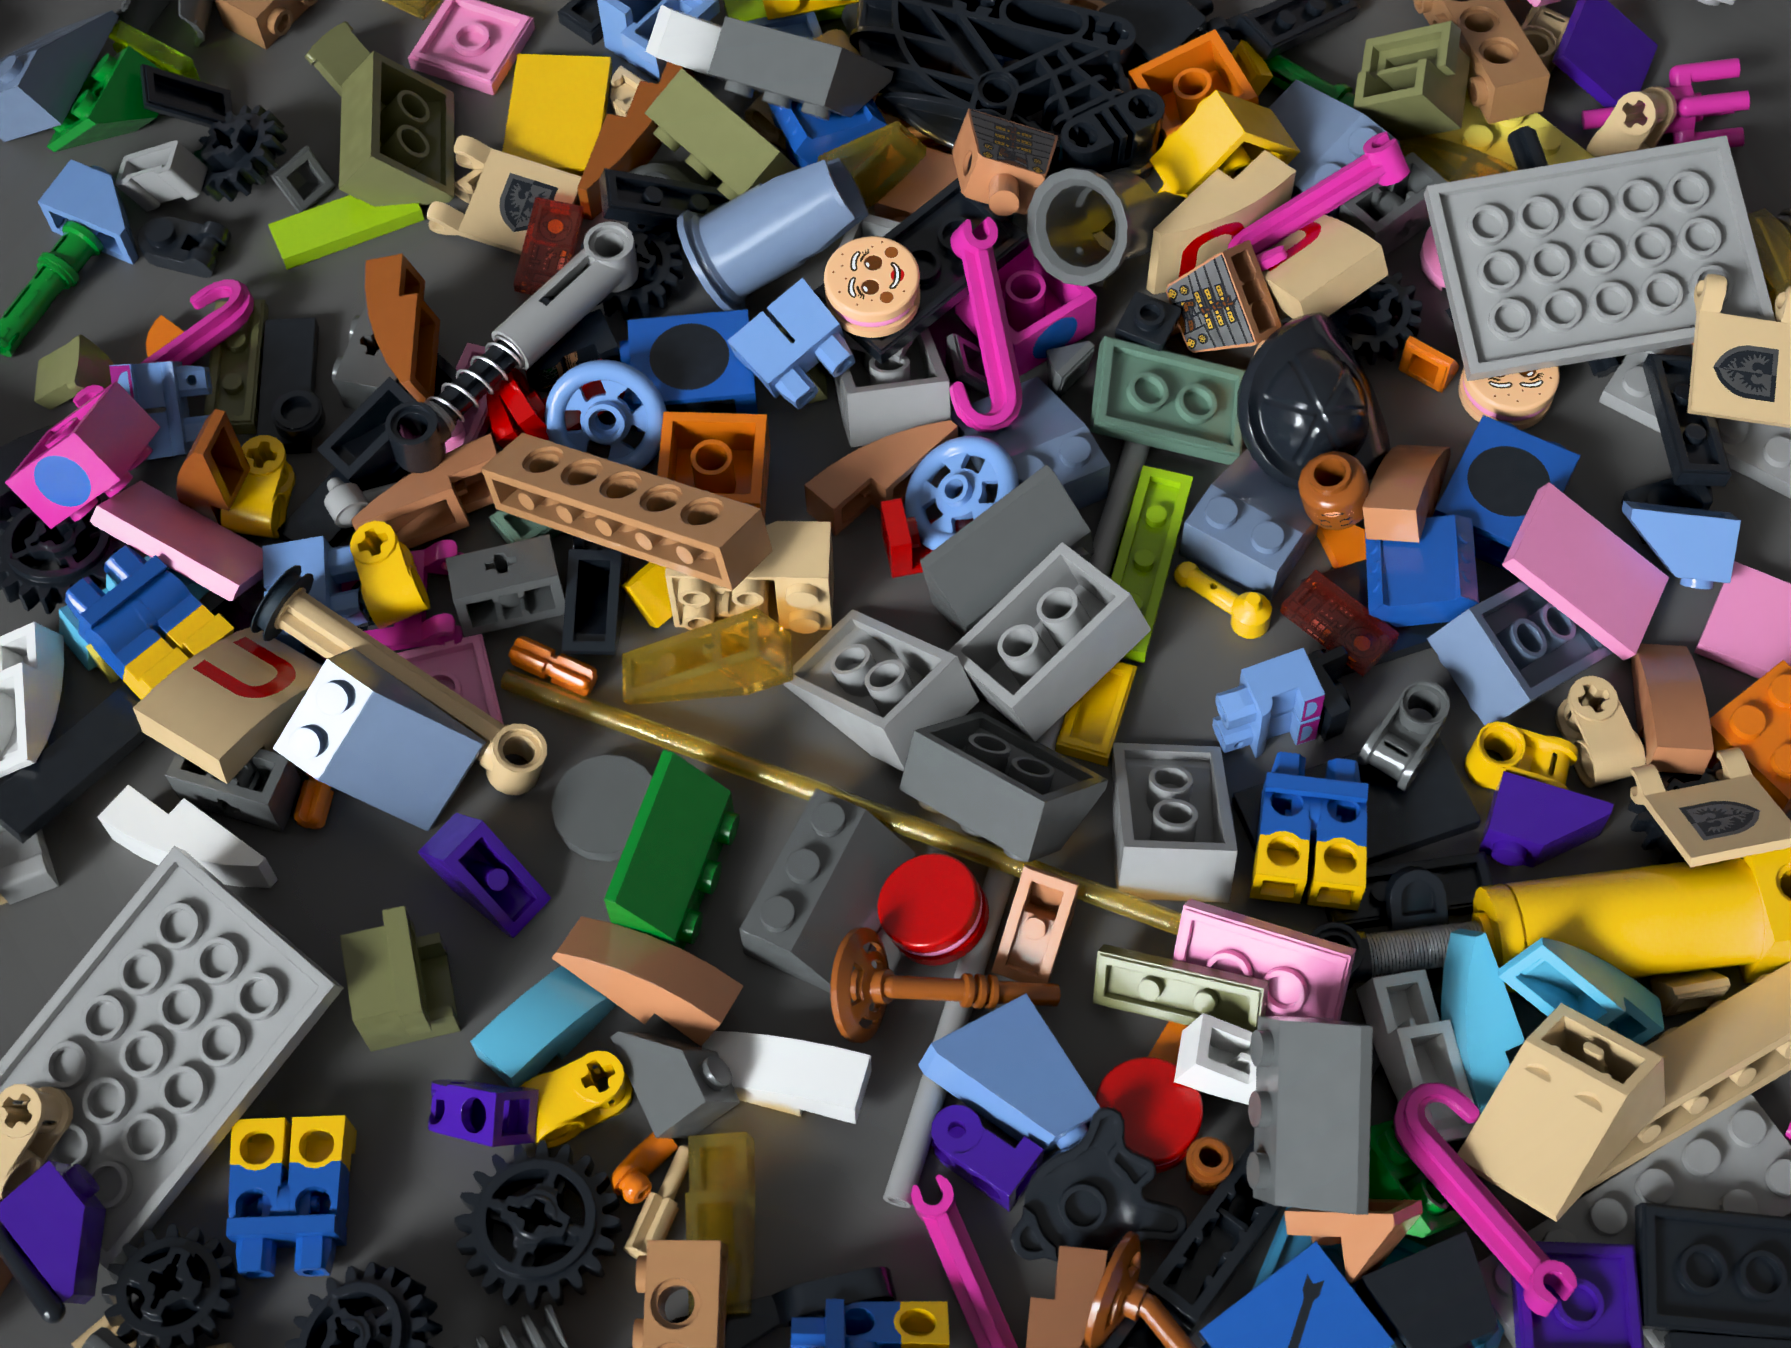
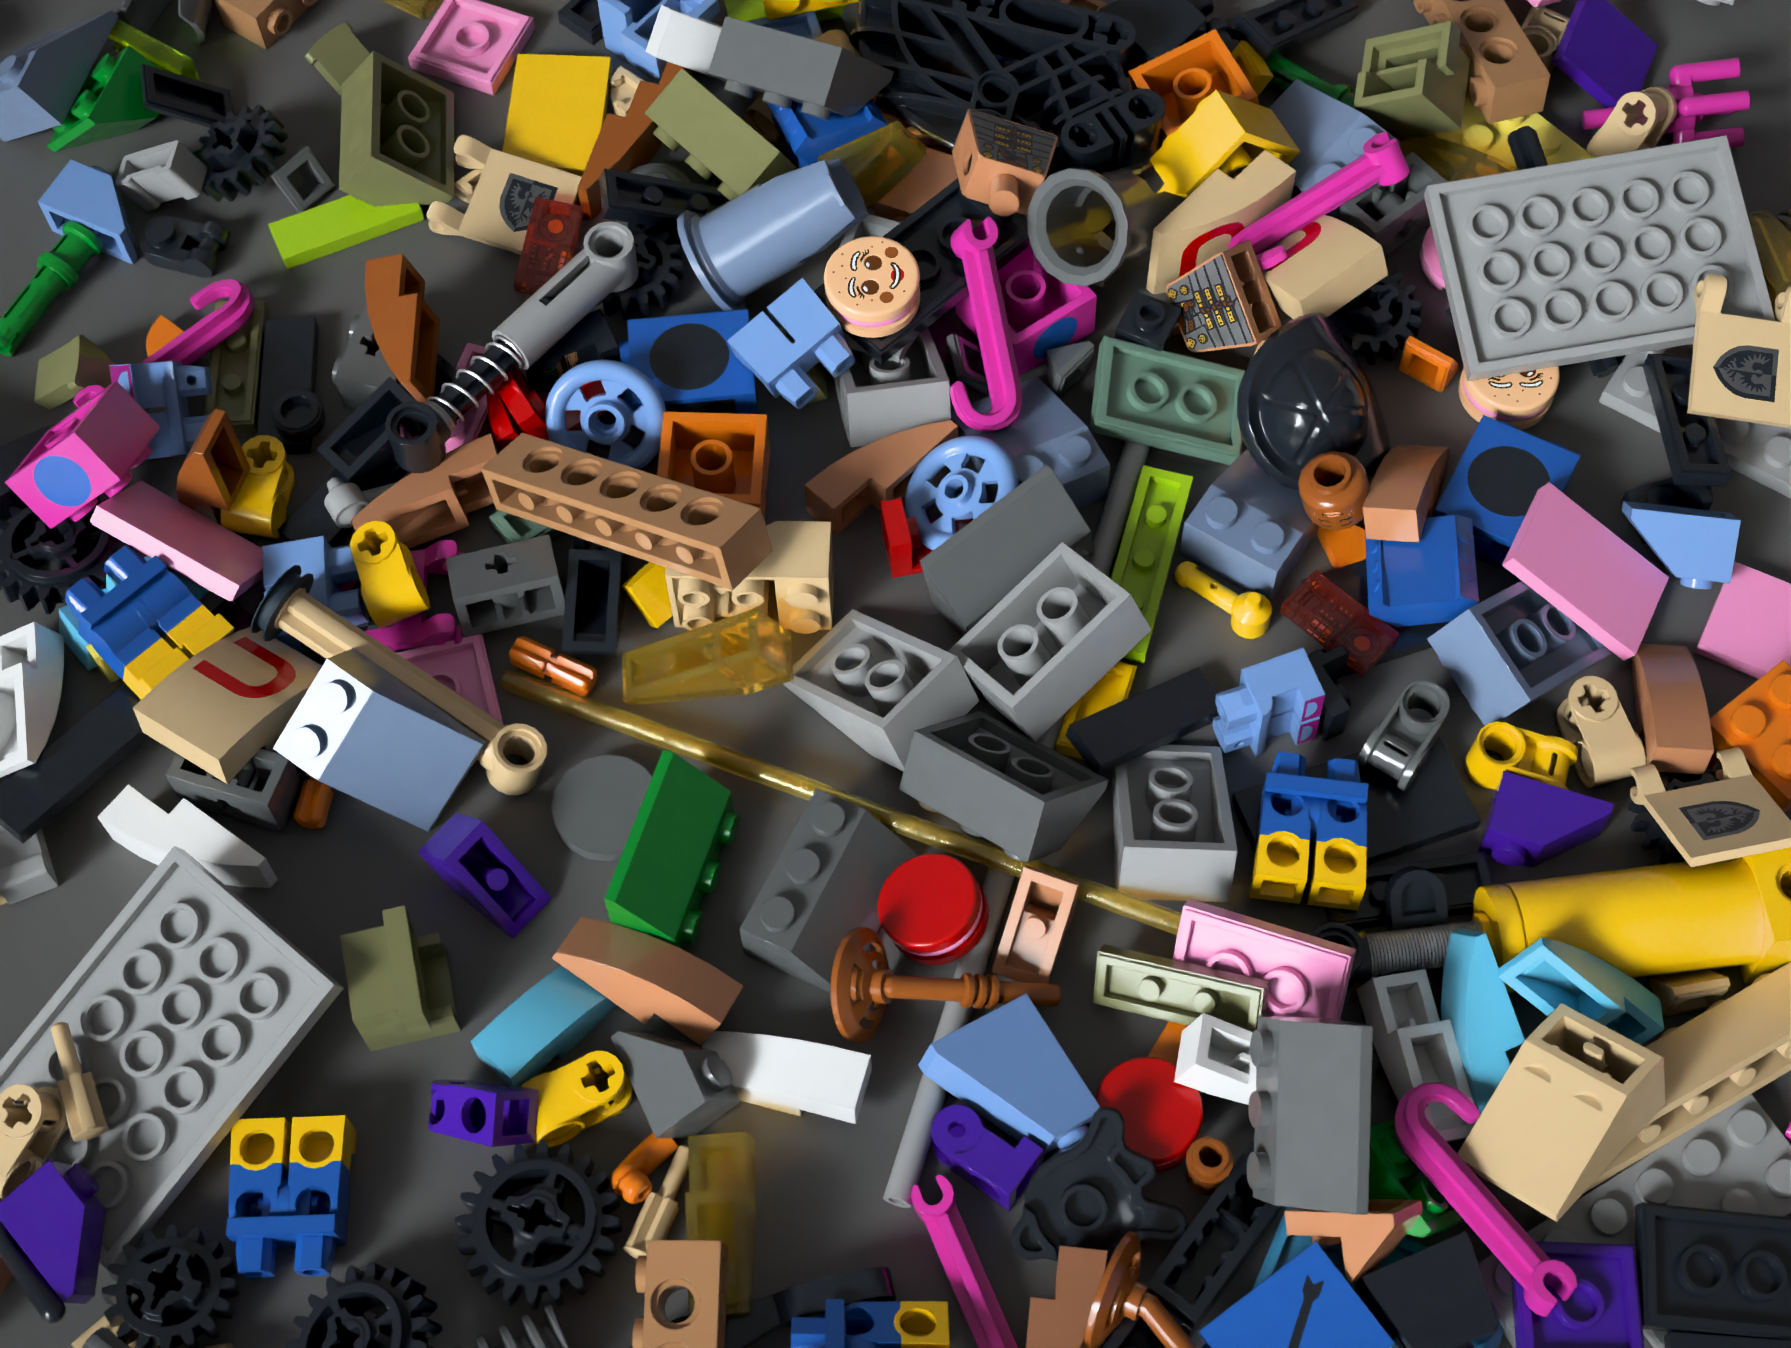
none -> tan axle [51,1022,108,1142]
none -> black tile [1066,667,1219,775]

